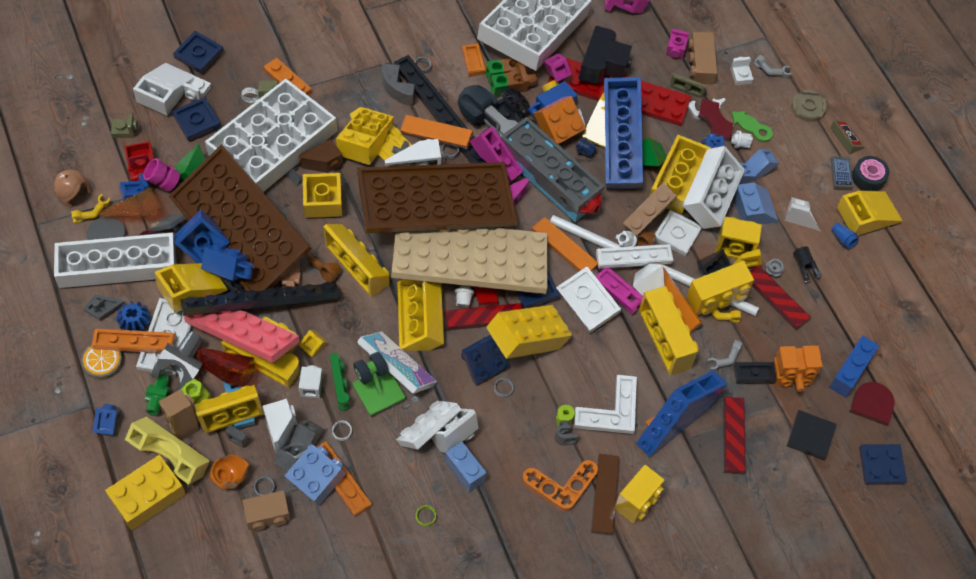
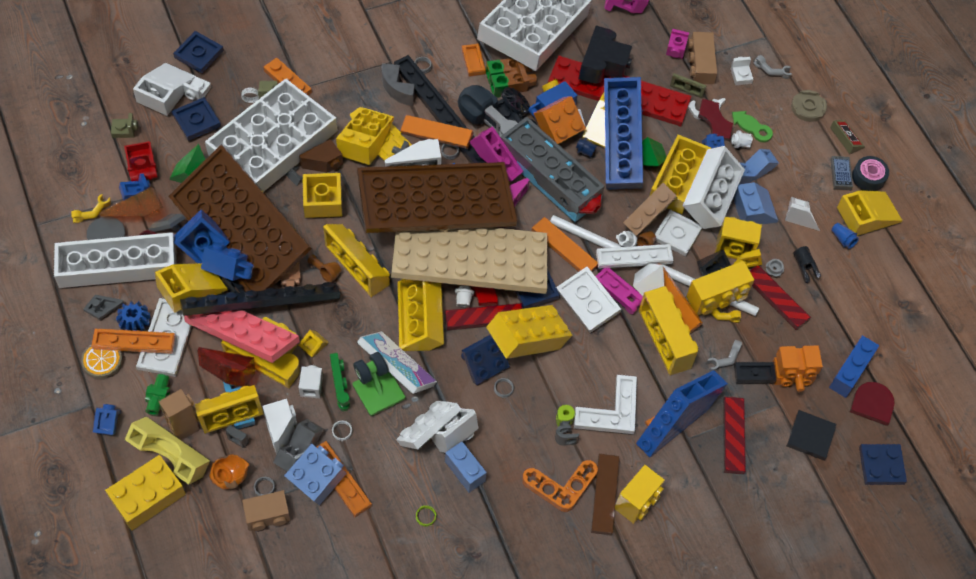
nougat piece [54,169,91,208] -> none
dark pink wheel [143,158,180,191] -> none
dark grey connector [150,331,203,391] -> none
lime animal [181,378,212,406] -> none
dark pink brick [544,53,572,82] -> none

